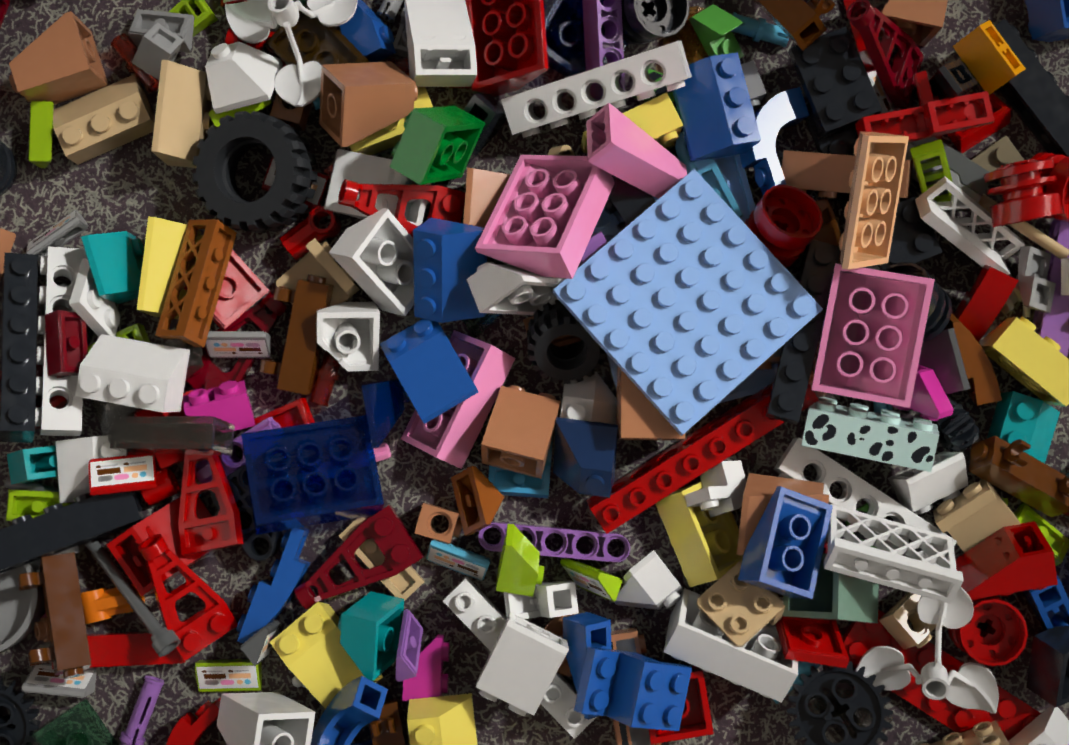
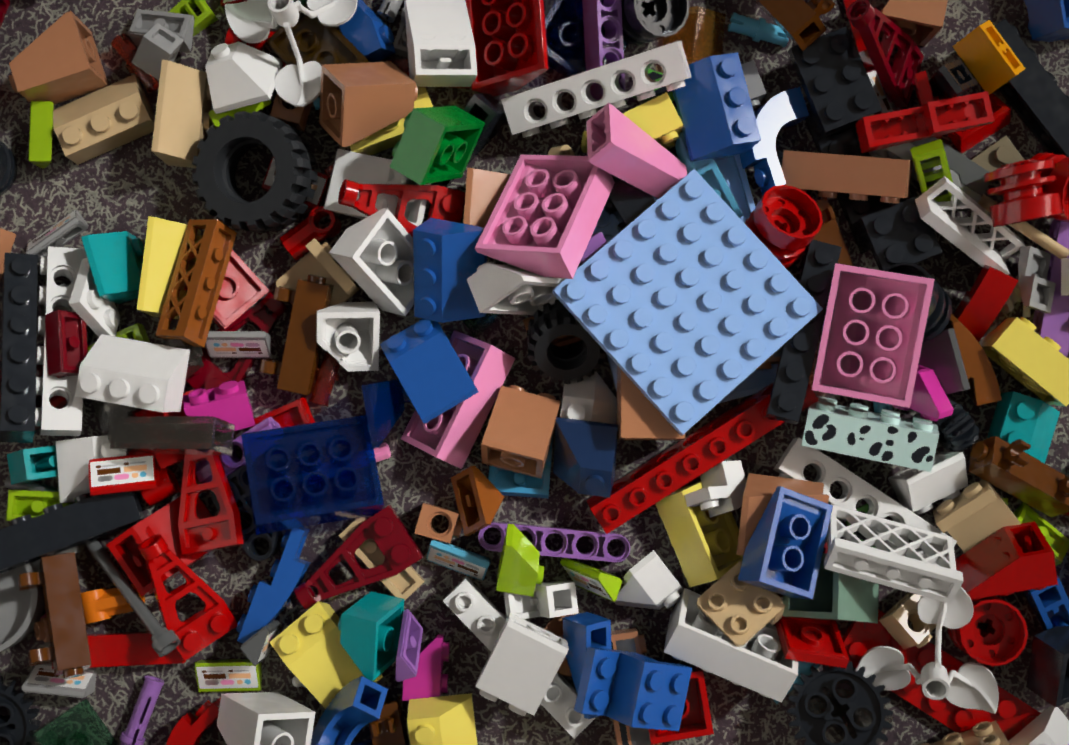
bright green slope [689,4,744,59] -> none
light nougat slope [839,132,909,270] -> none

